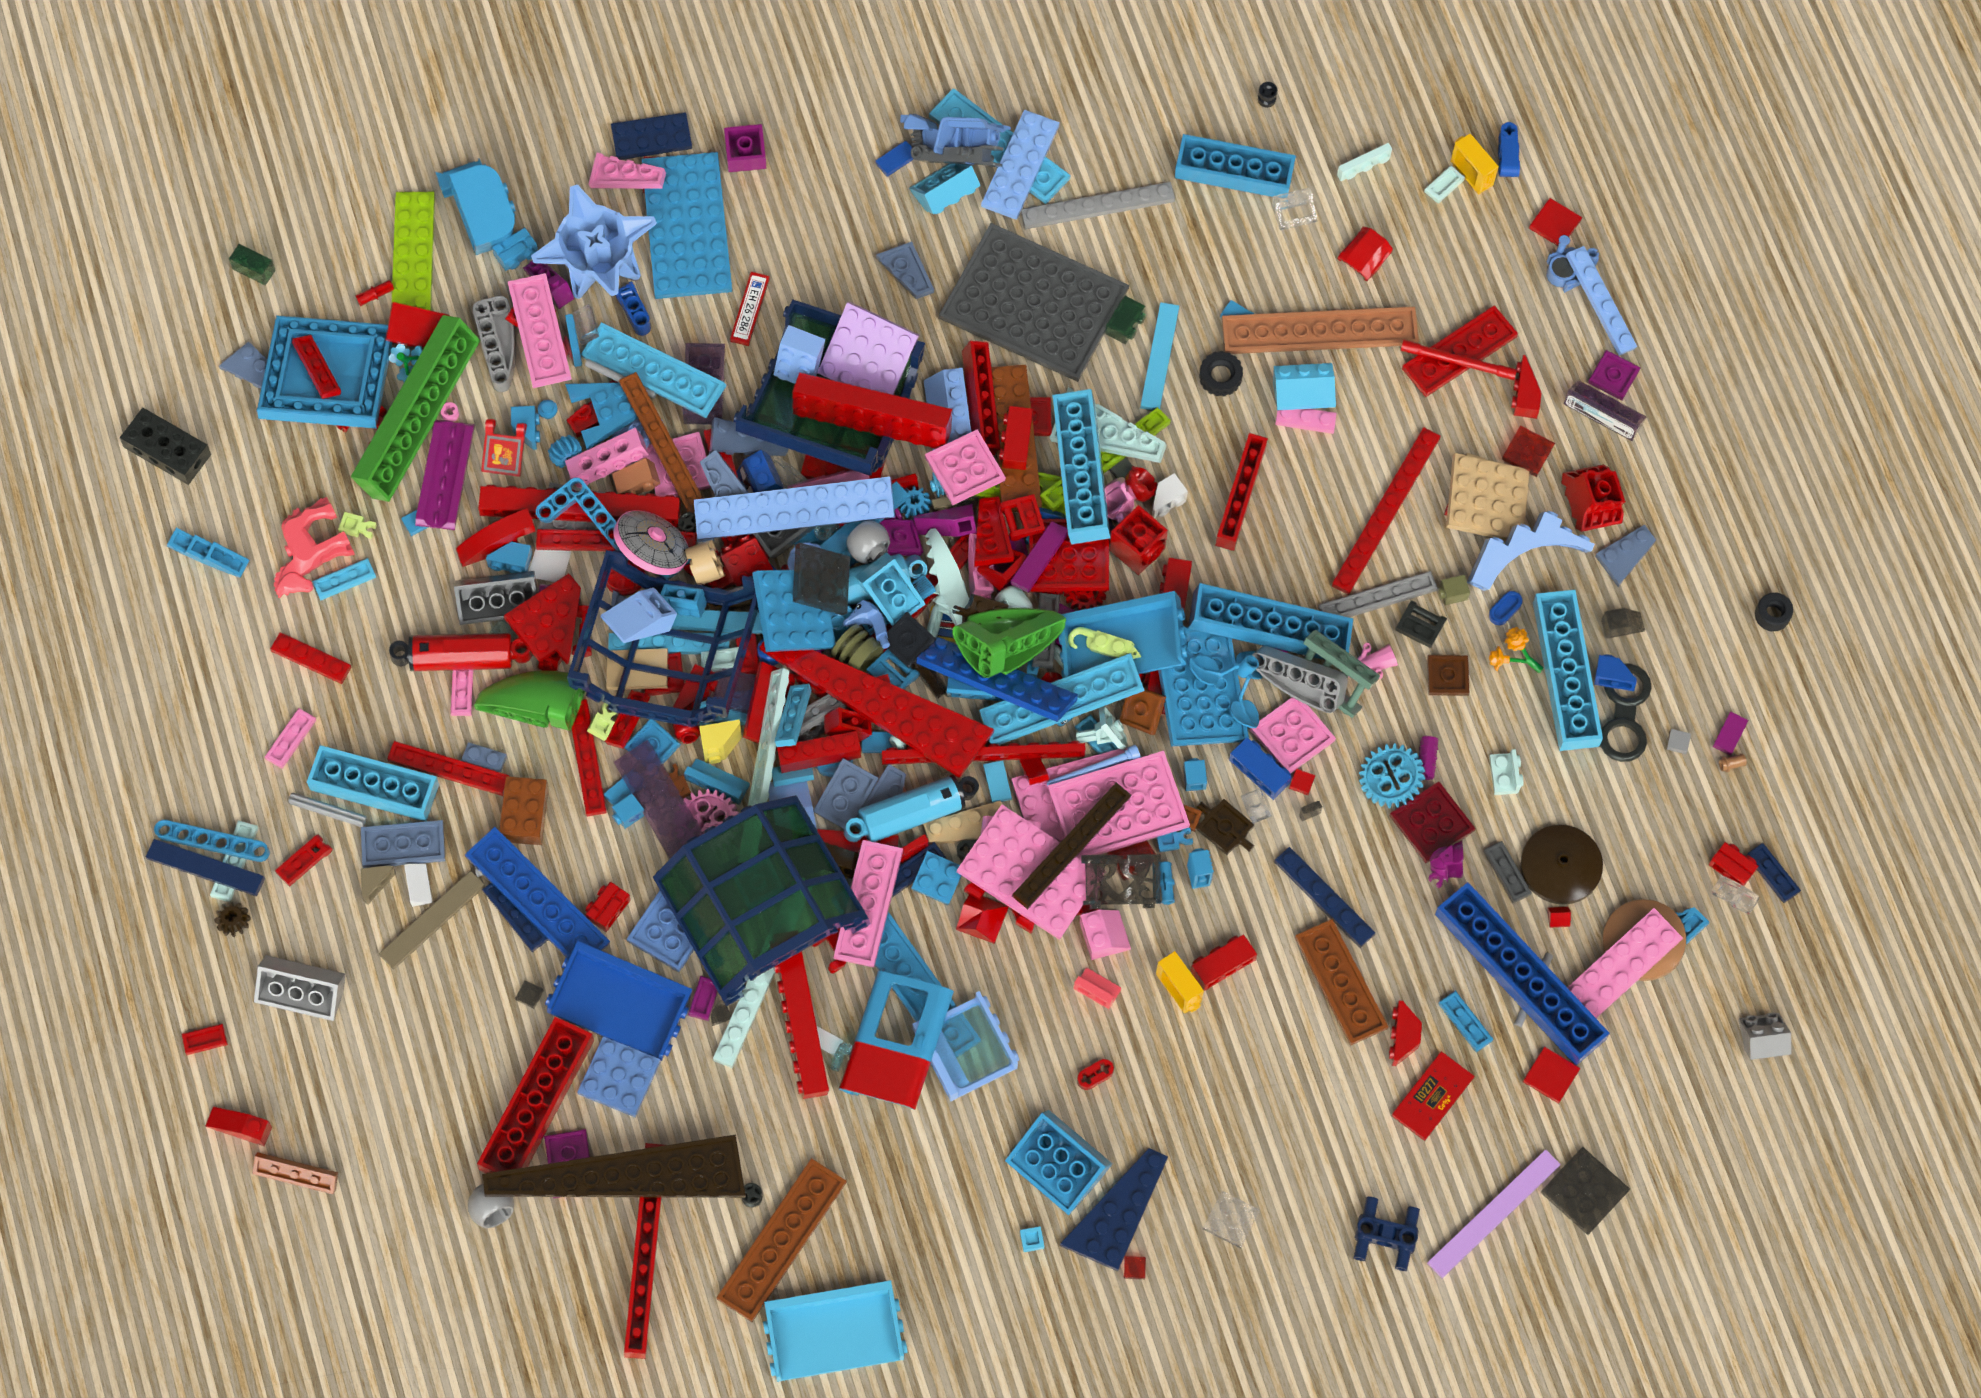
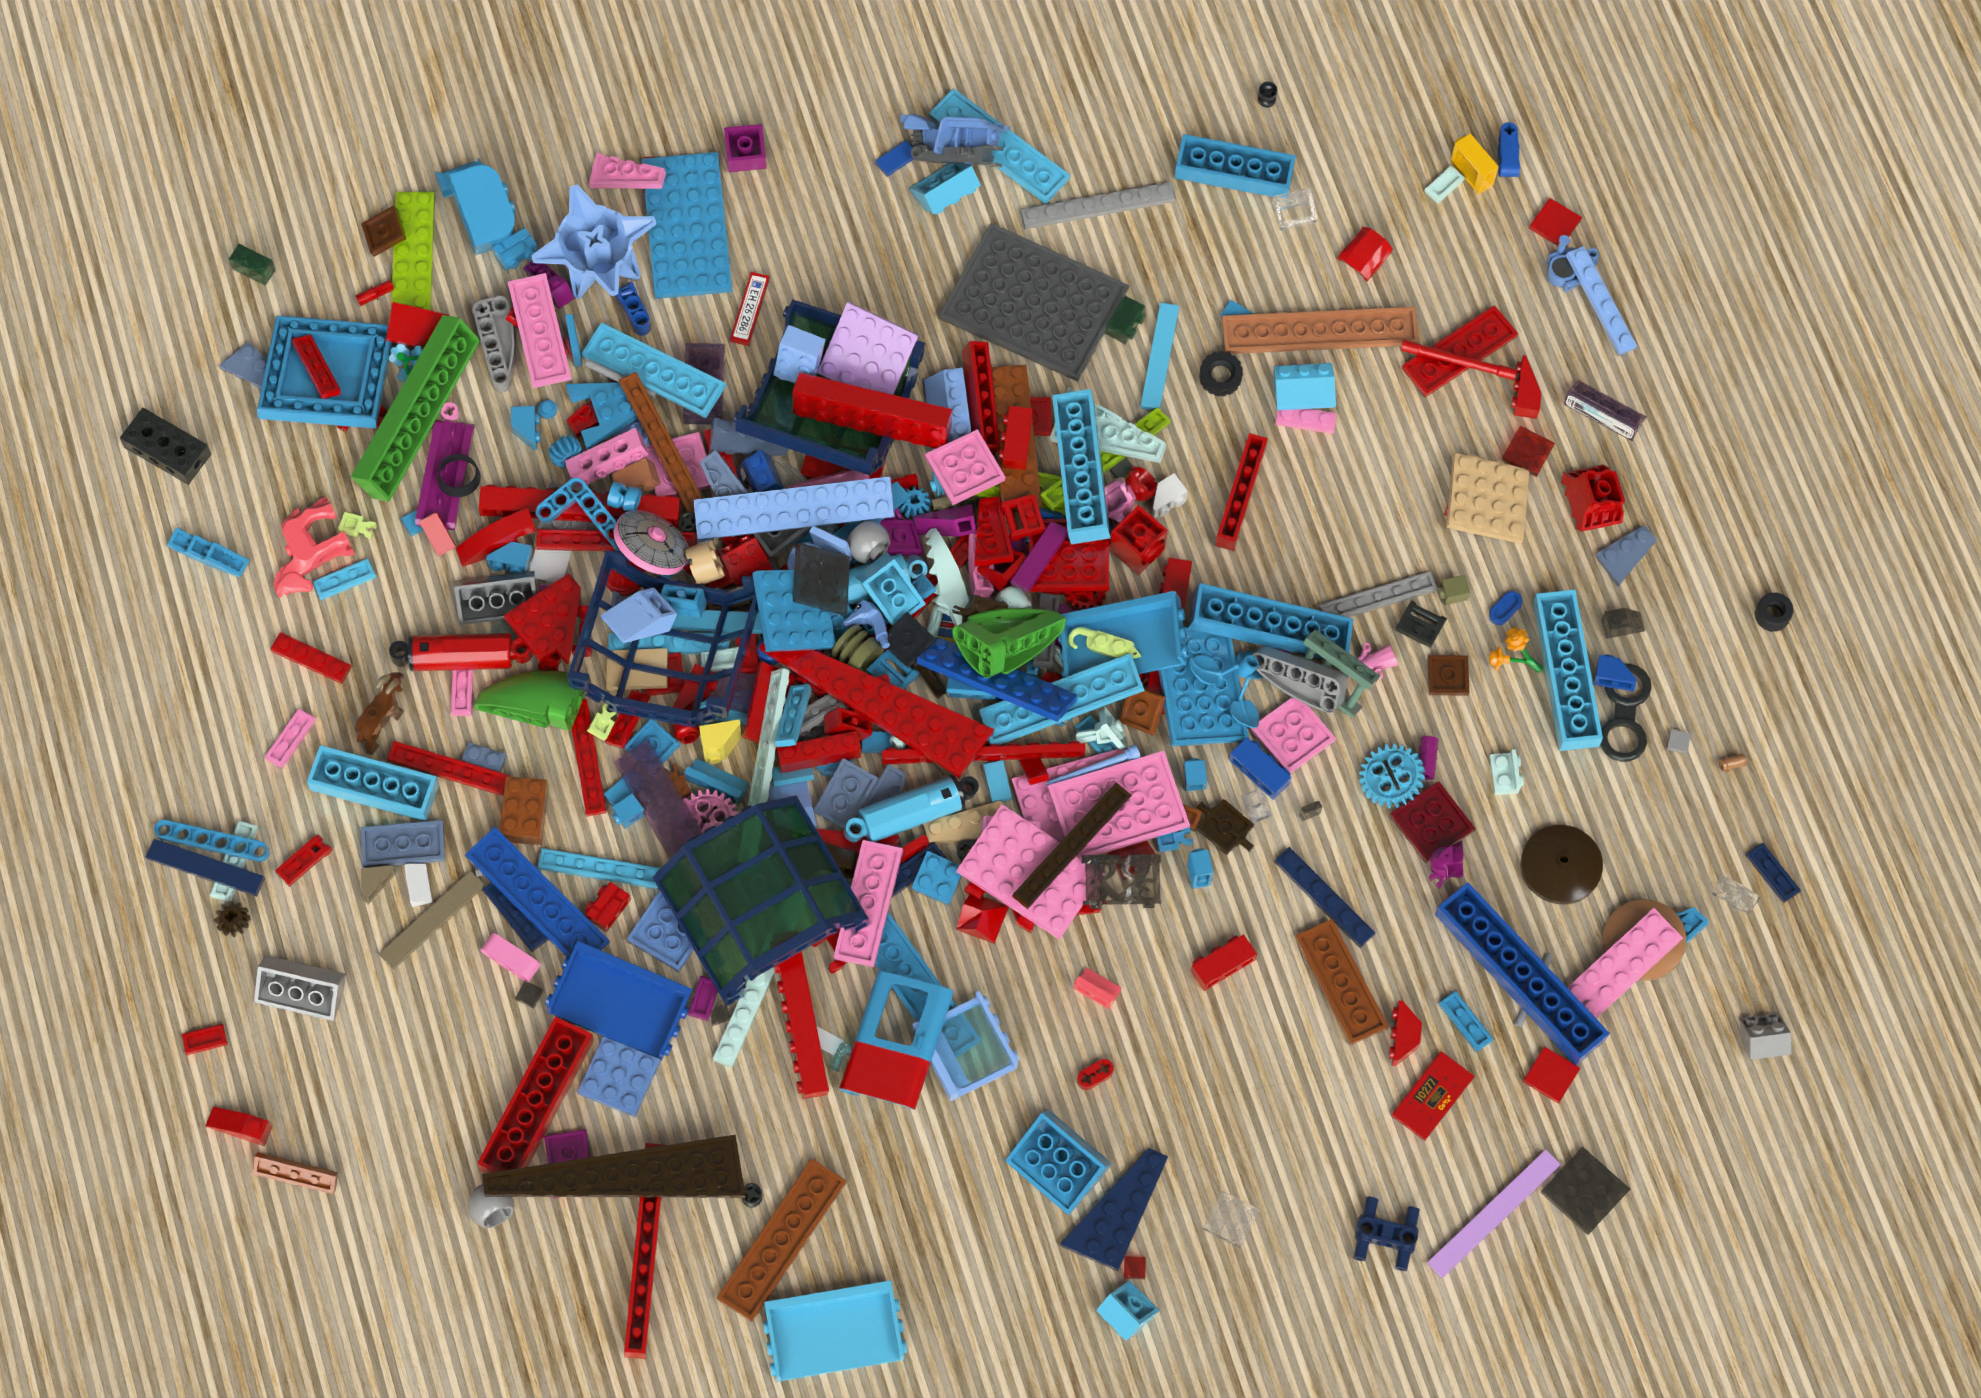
light grey axle [288,793,367,827] -> none
flag [481,419,527,477] -> none
clear tile [572,304,599,345] -> none
dark blue plate [611,112,692,160] -> none
sand blue wing [876,242,934,299] -> none
light blue plate [981,110,1060,220] -> none
medium azure plate [1020,1226,1045,1252] -> none
bright pink slope [1079,909,1131,960] -> none
yellow window [1156,951,1204,1014] -> none
dark azure pin [1158,862,1175,905] -> none
red tile [1289,769,1316,795] -> none
red plate [1332,427,1441,595] -> none
light aqua plate [1337,143,1392,181] -> none
light blue arch [1467,511,1595,591] -> none
dark grey tile [1483,841,1532,903] -> none
red slope [1547,906,1571,928] -> none
magenta tile [1588,350,1641,401] -> none
red brick [1709,842,1759,889] -> none
magenta tile [1713,711,1749,756] -> none
none -> reddish brown animal [354,672,404,755]
none -> reddish brown plate [361,205,406,257]
none -> tile [419,512,457,557]
none -> black tyre [437,454,481,497]
none -> bright pink beam [480,933,541,982]
none -> medium azure tile [537,848,661,889]
none -> dark azure wheel [607,481,642,512]
none -> light blue tile [809,526,852,562]
none -> medium azure slope [1096,1281,1160,1341]

